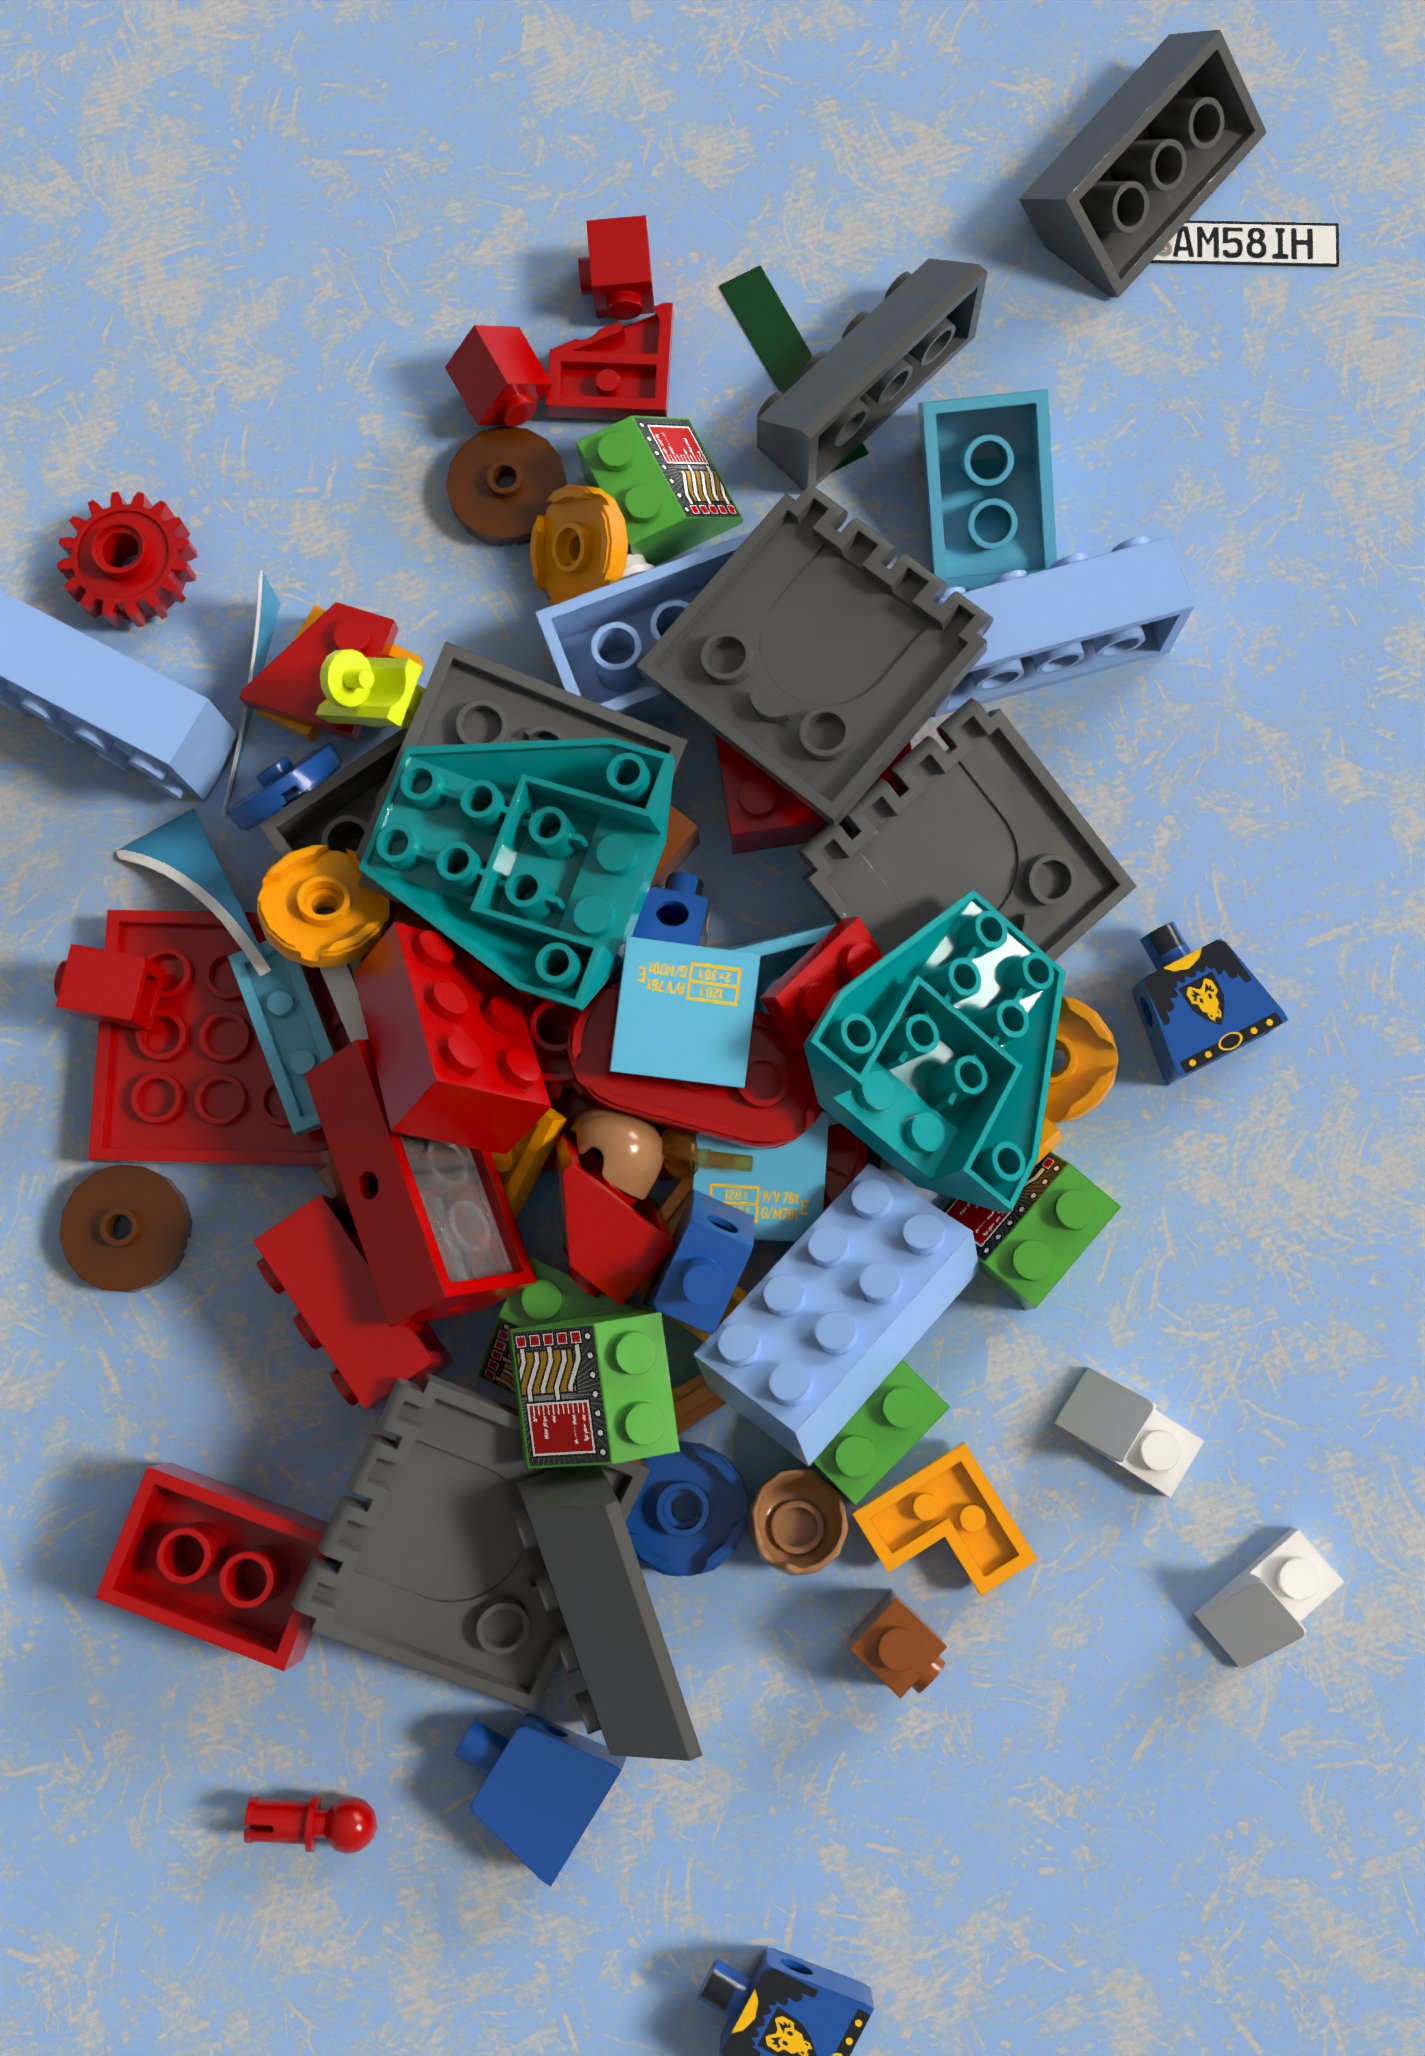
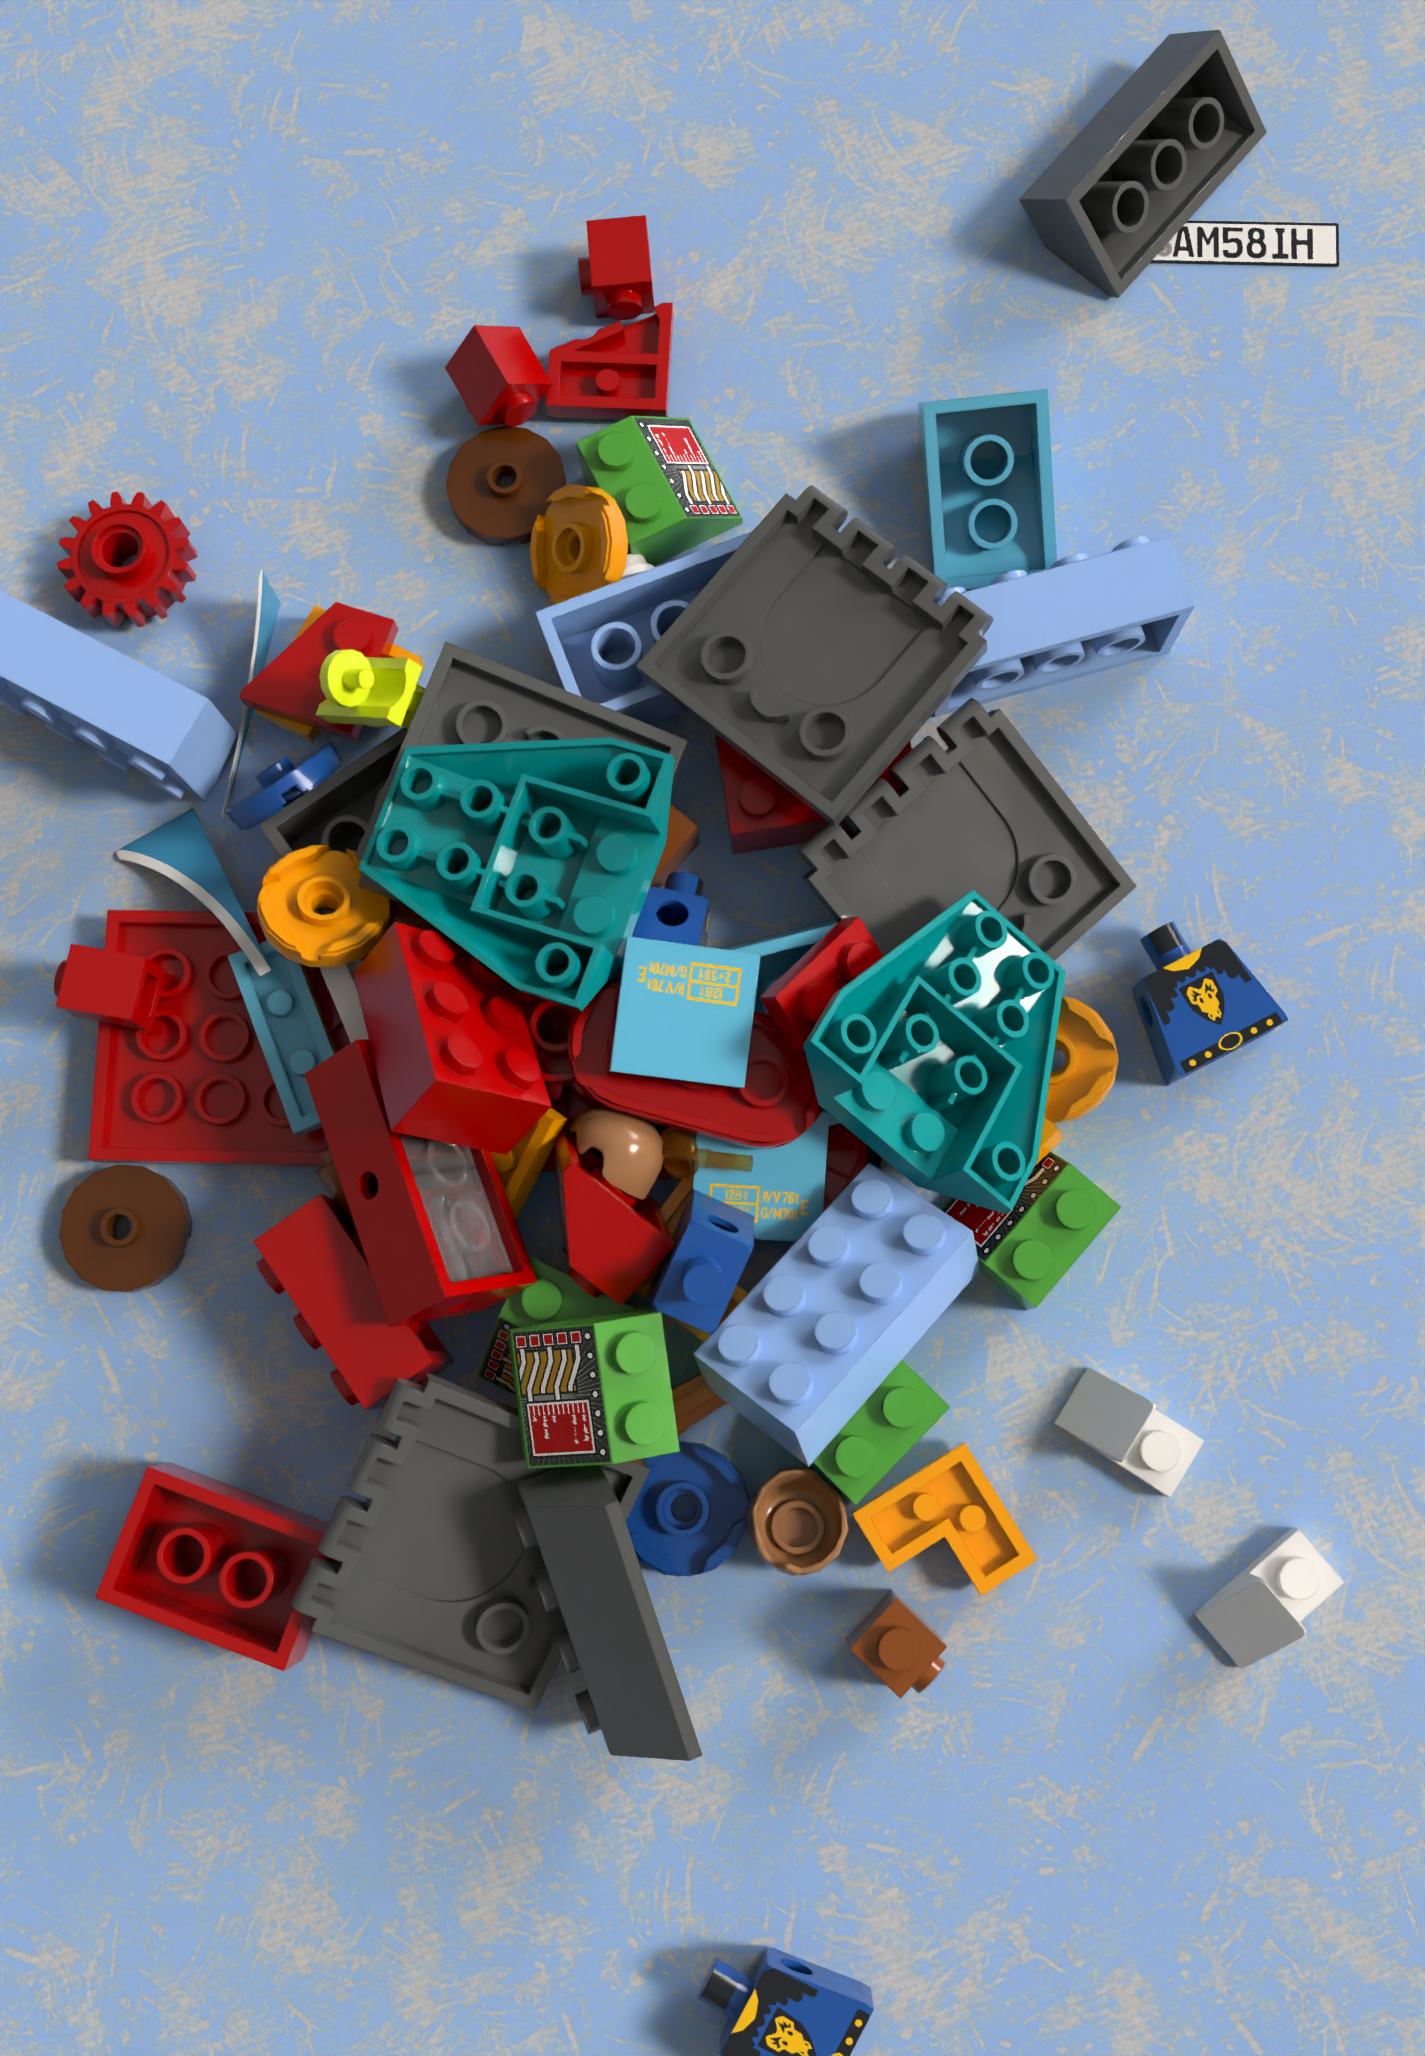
red pin [244,1794,377,1854] -> none
blue torso [453,1713,626,1887] -> none
dark green sticker [719,266,869,473] -> none
dark grey slope [757,258,988,491] -> none

